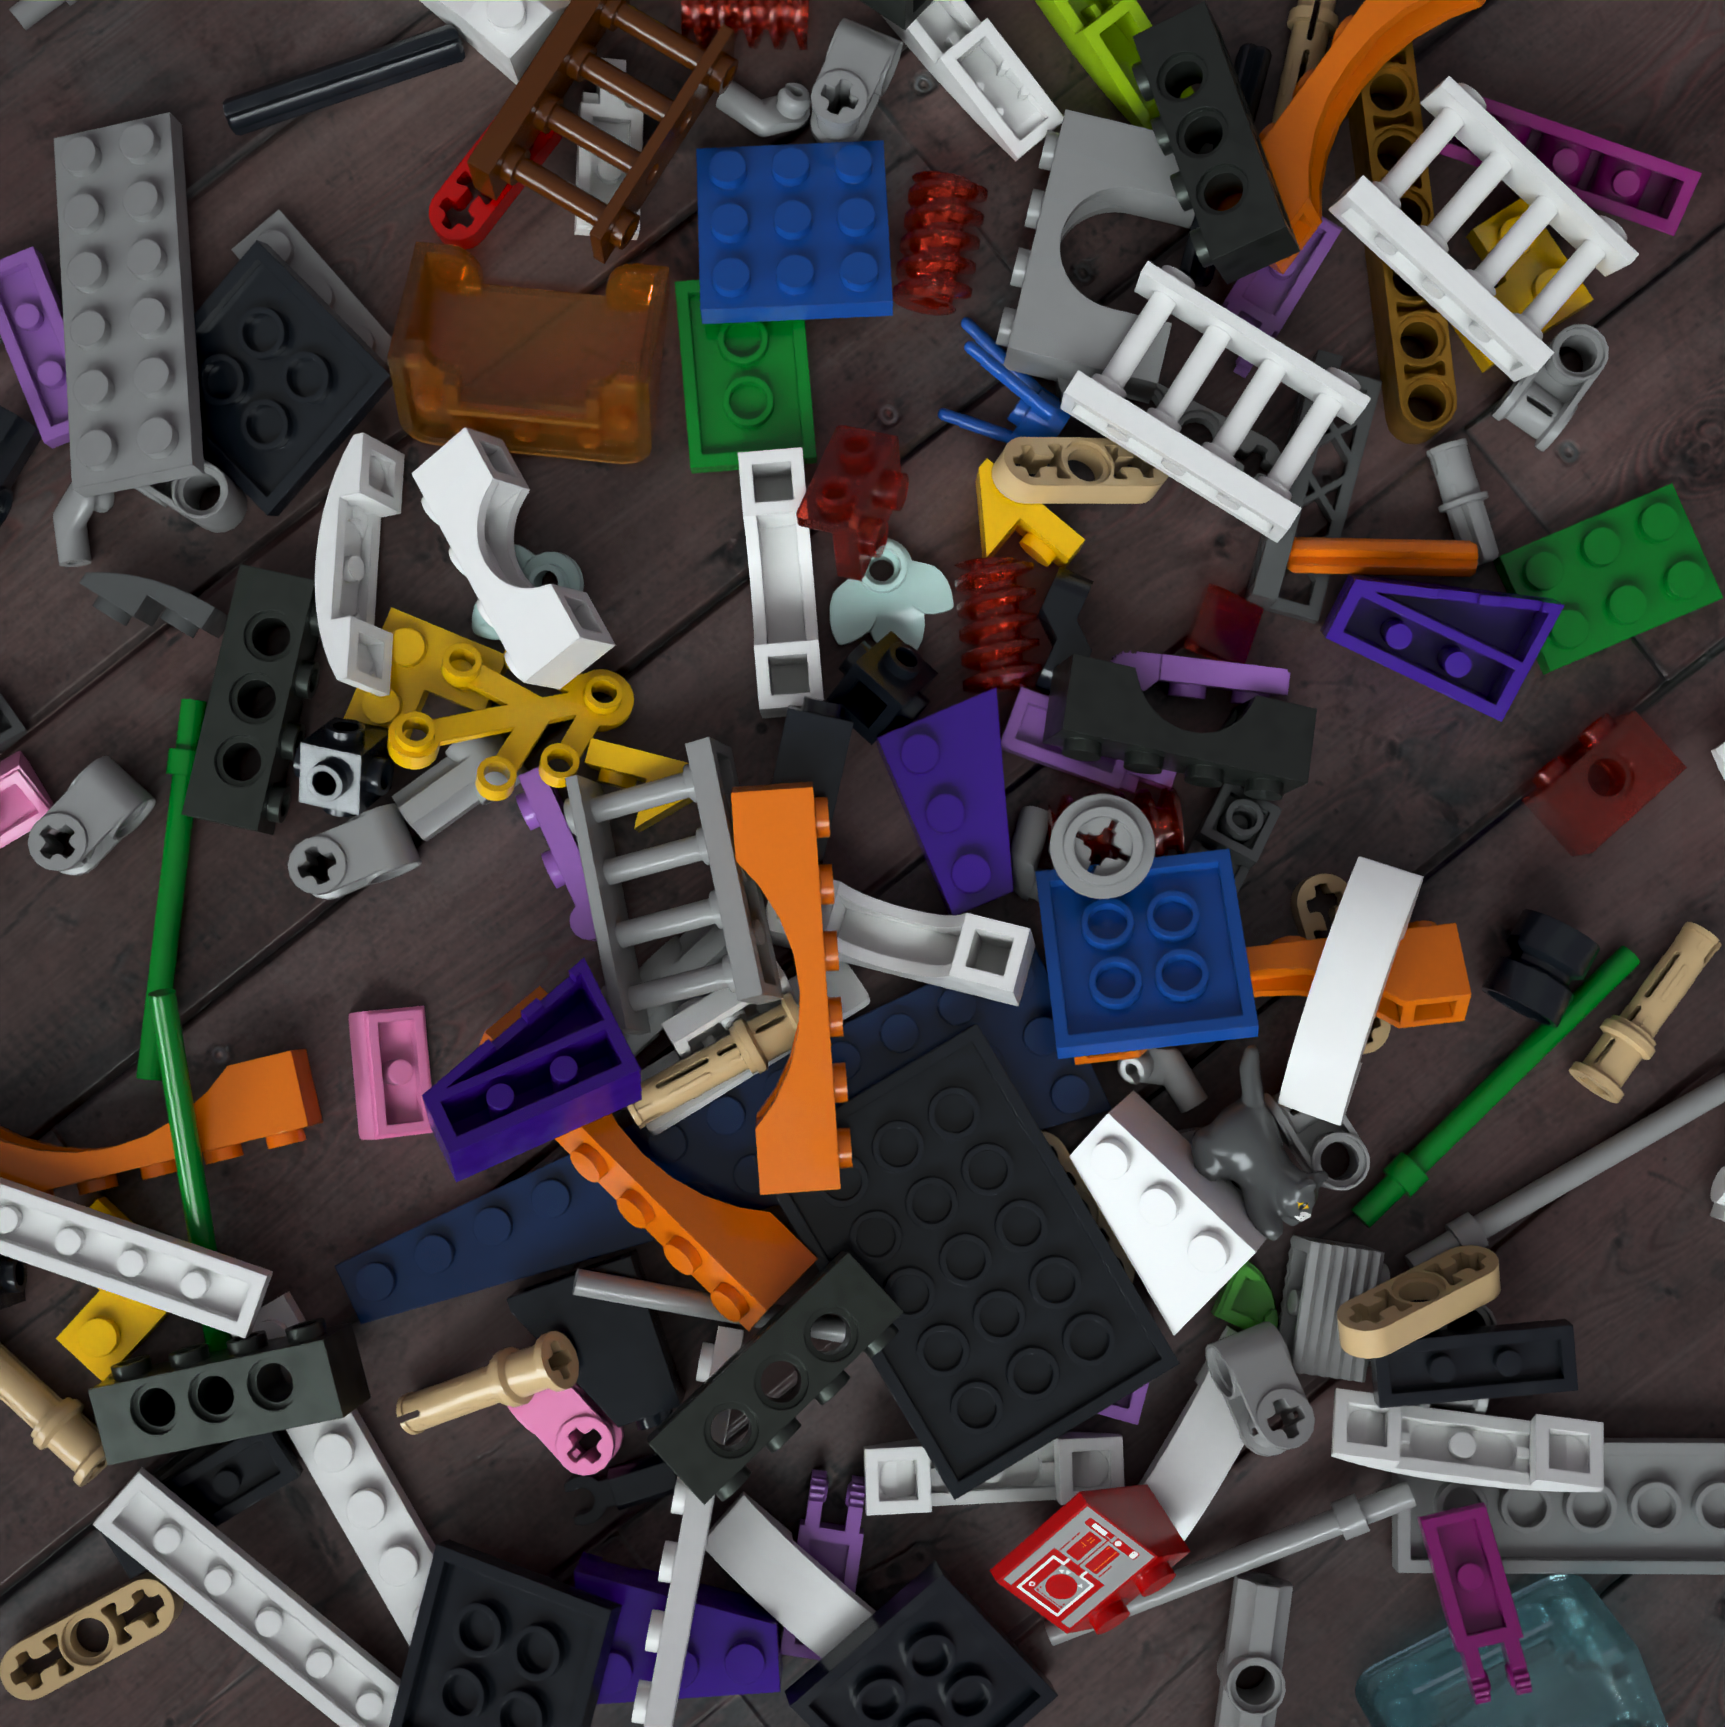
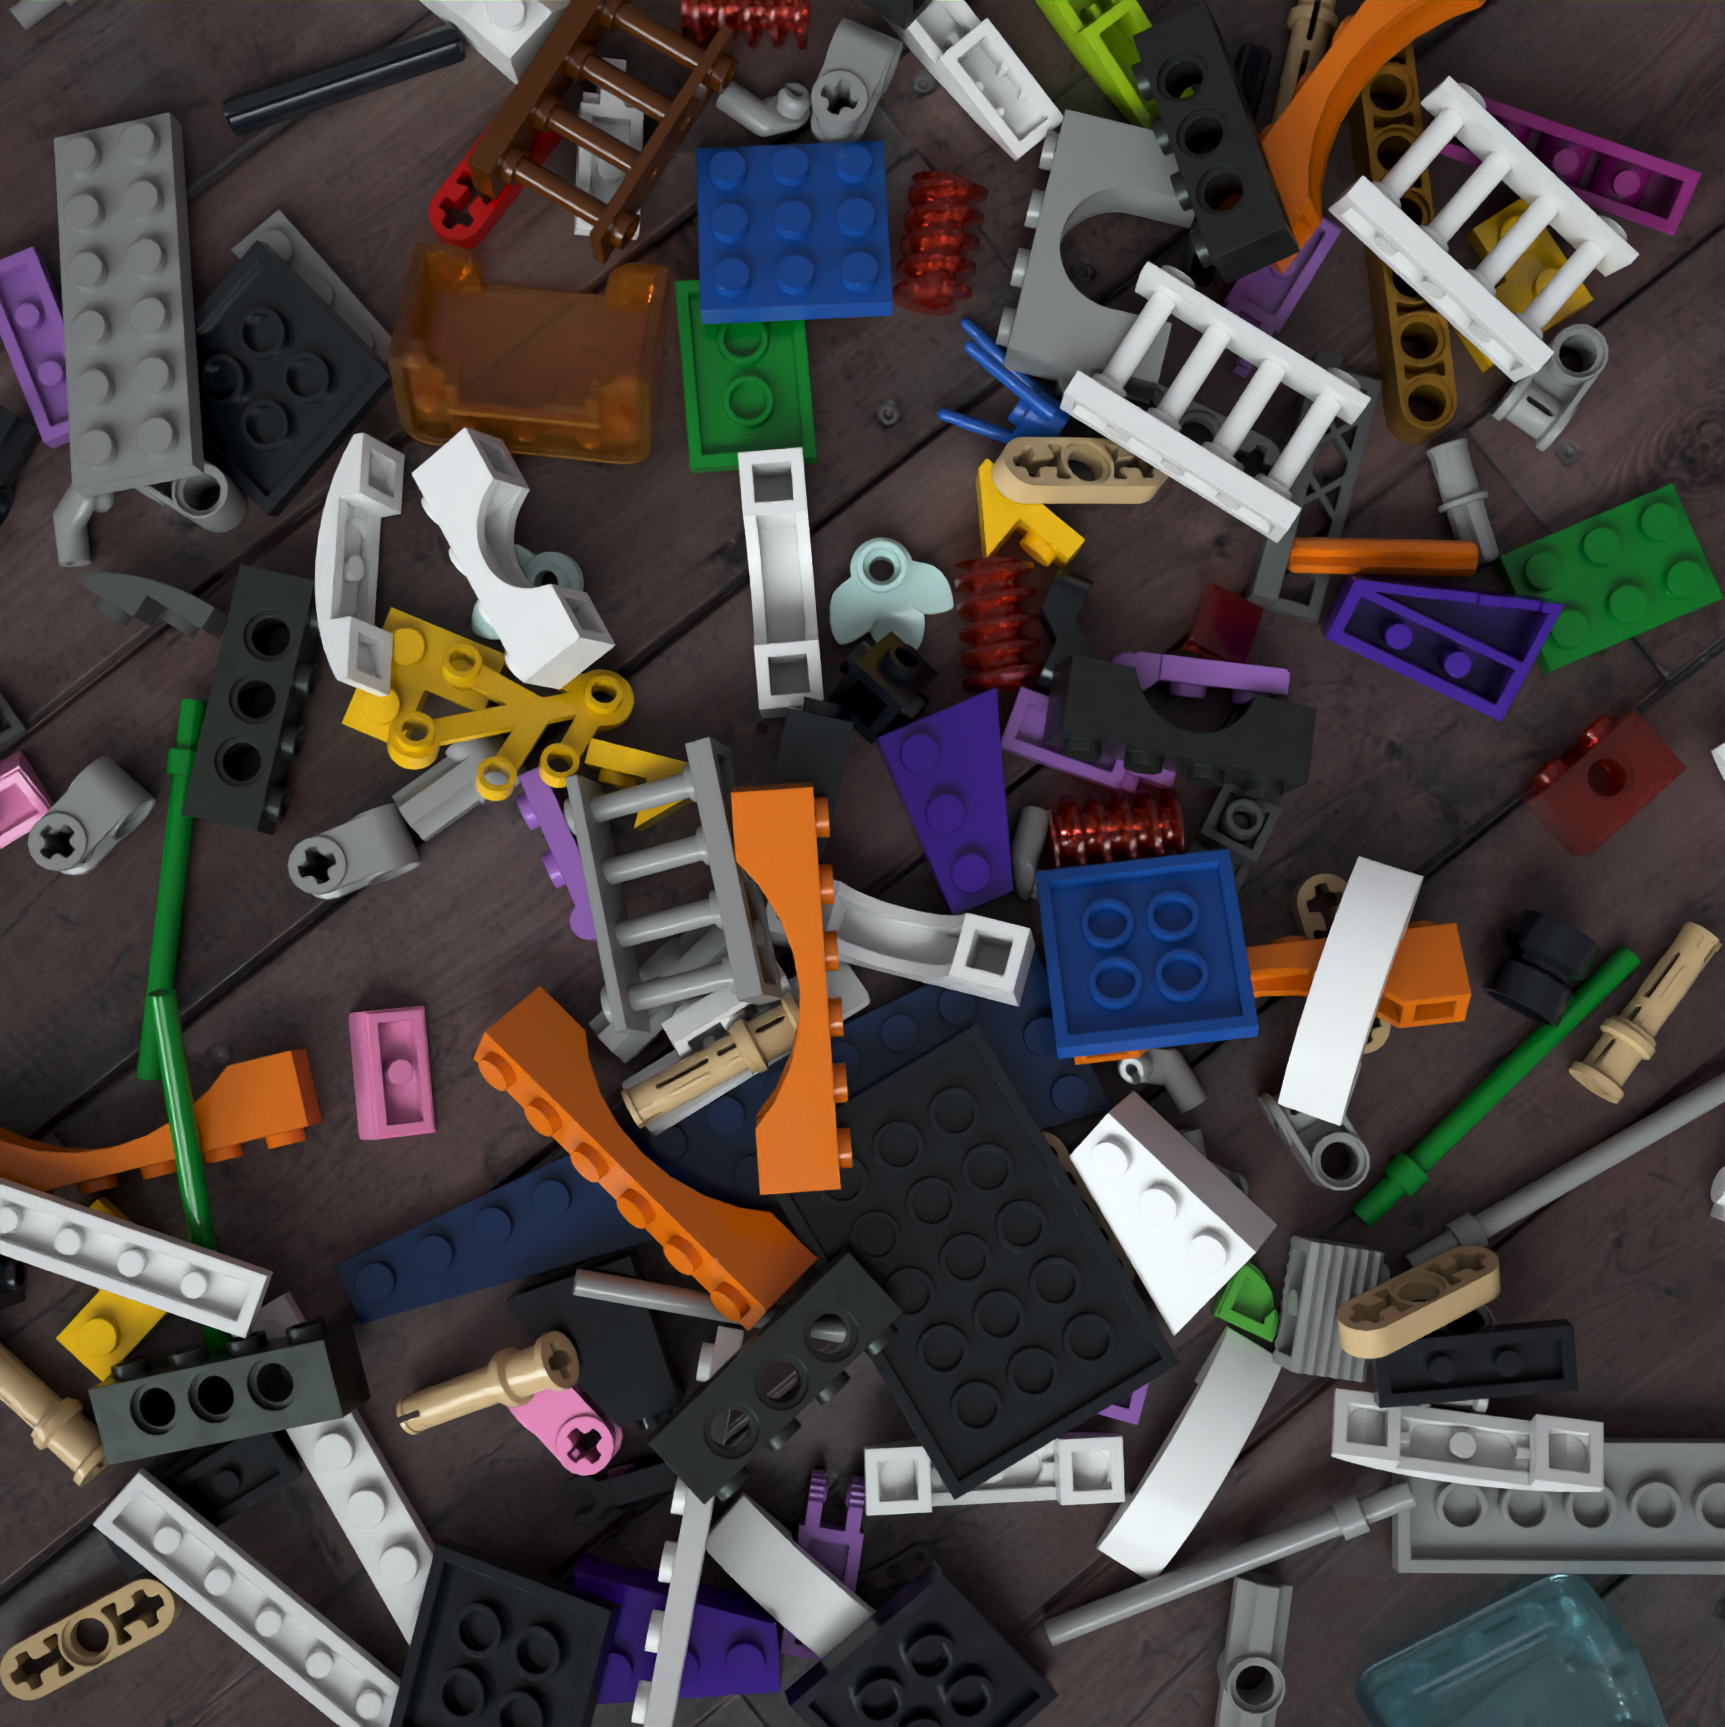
black brick [294,717,394,817] -> none
dark purple wedge [422,958,642,1183] -> none
clear red bracket [796,425,909,581] -> none
red slope [990,1484,1191,1635] -> none
light grey gear [1049,794,1155,899] -> none
dark grey animal [1191,1045,1328,1241] -> none
light grey piece [1205,1321,1315,1457] -> none
magenta hinge [1417,1502,1532,1705] -> none

